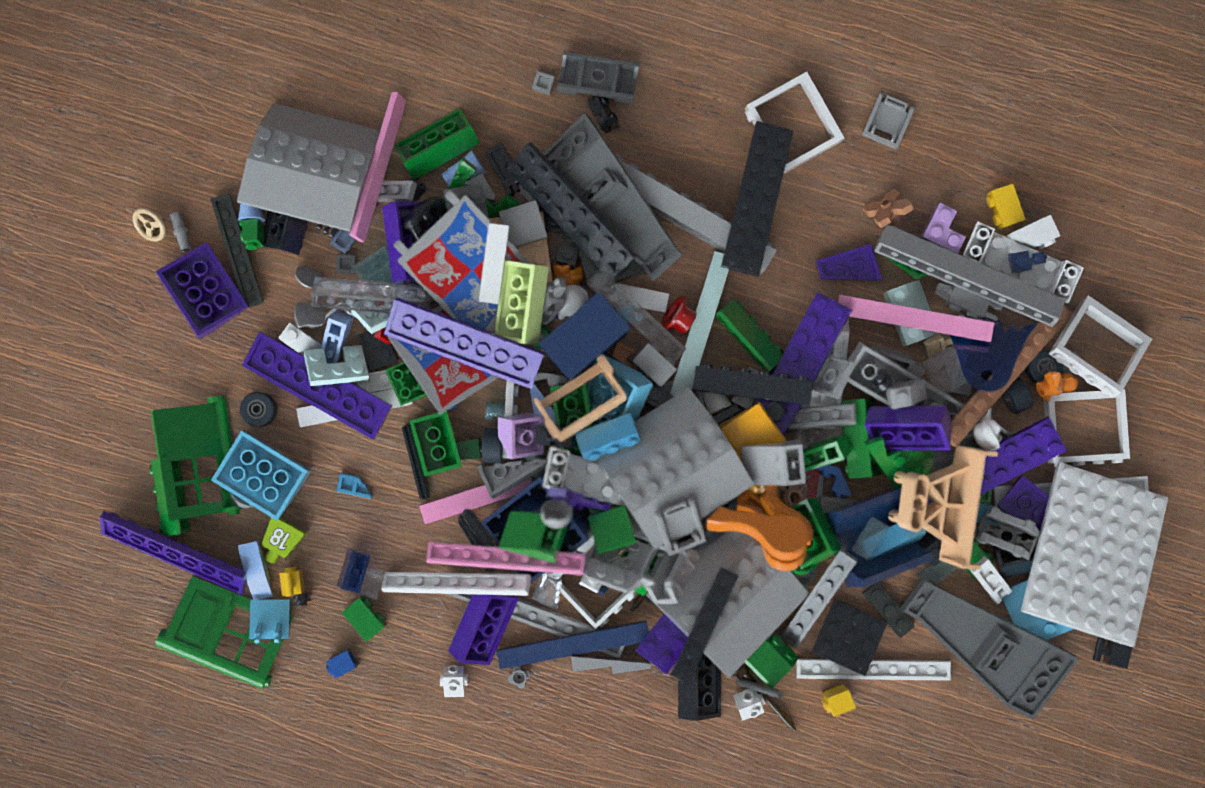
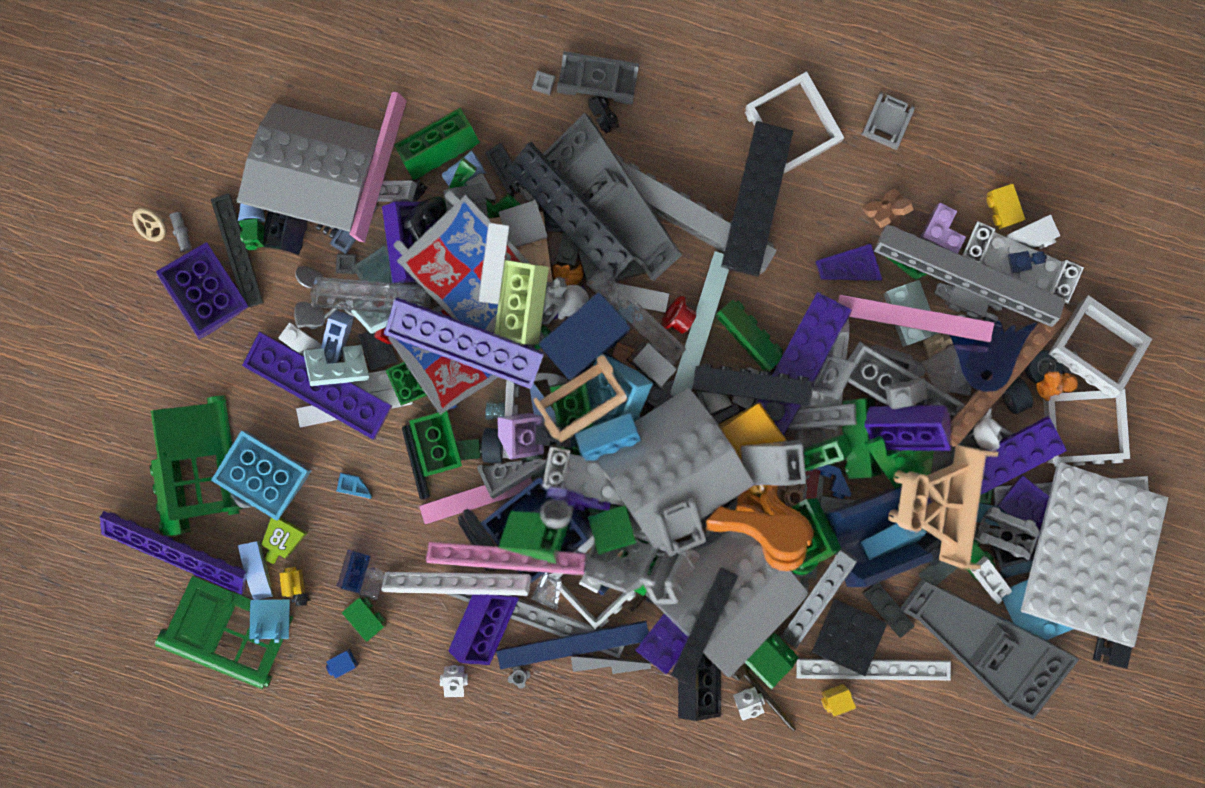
black wheel [240,392,277,427] -> none
dark grey bar [736,678,783,698] -> none
clear light blue tile [851,517,890,560] -> none
black plate [872,373,892,391] -> none

